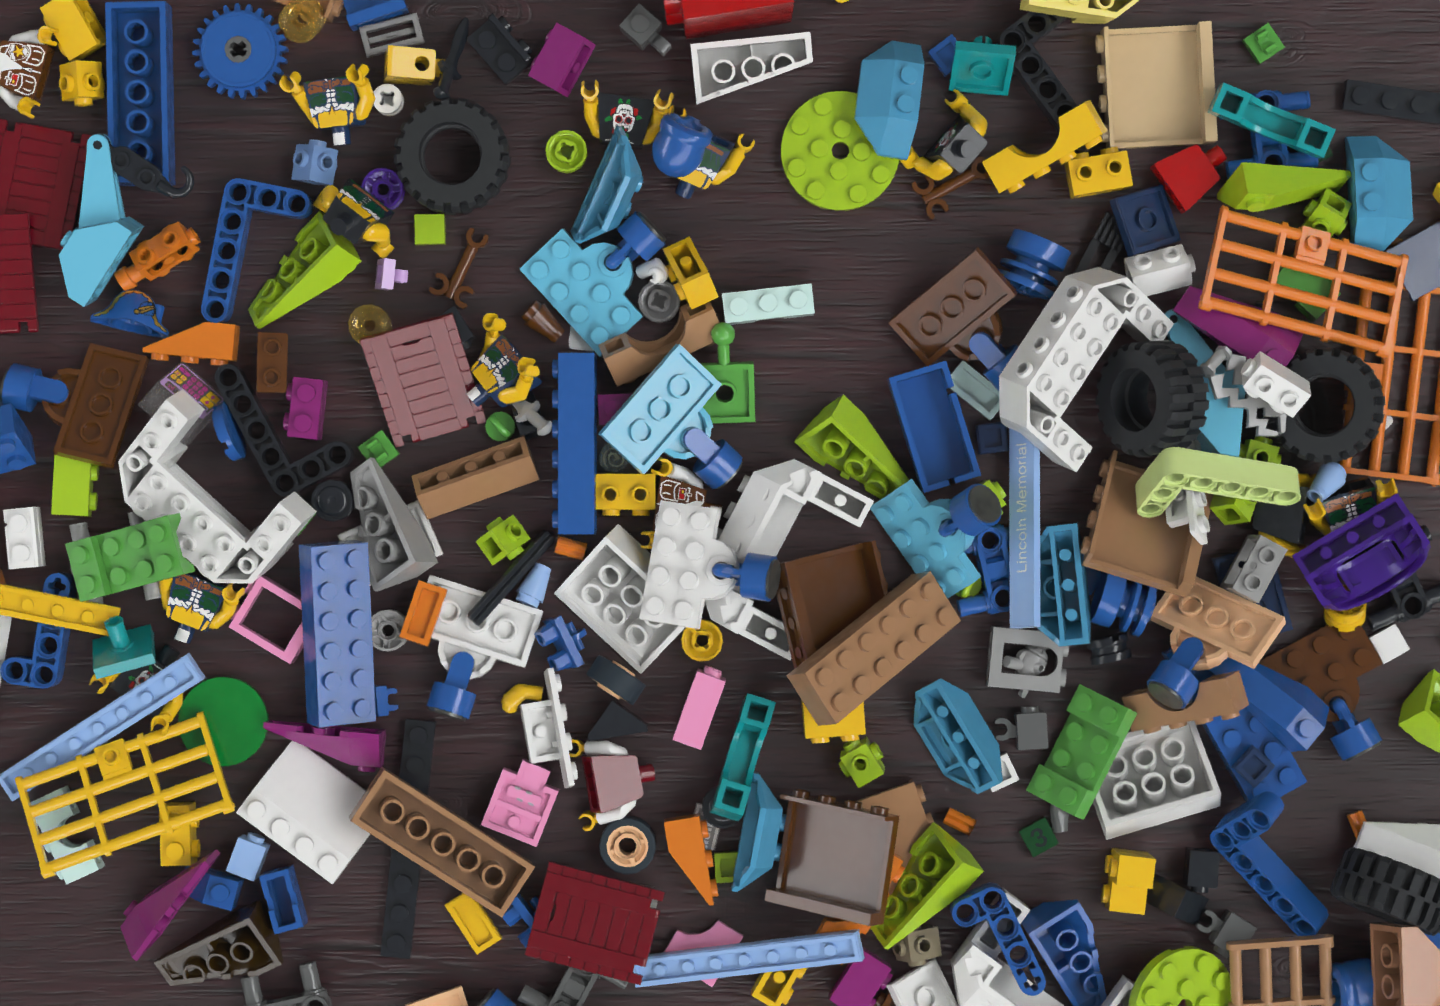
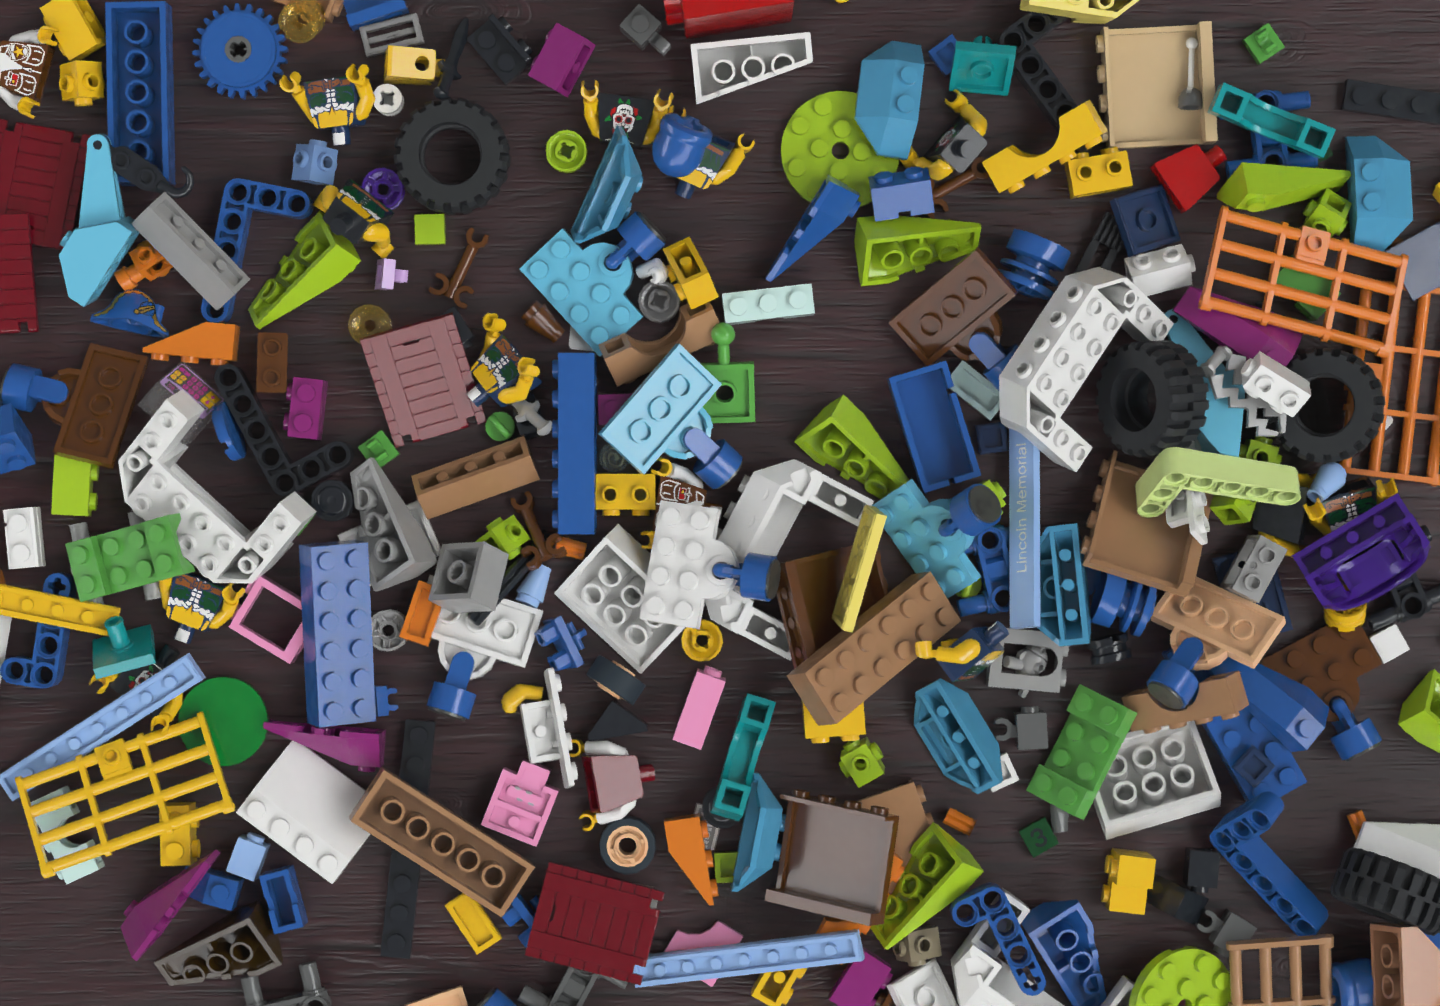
none -> light grey panel [132,192,250,310]
none -> light grey brick [428,541,509,613]
none -> reddish brown bar [511,491,568,571]
none -> blue wedge [765,174,861,282]
none -> light yellow tile [832,504,887,633]
none -> lime wedge [854,216,981,287]
none -> brick [868,167,935,222]
none -> torso [915,621,1009,682]
none -> hinge [1178,37,1202,110]

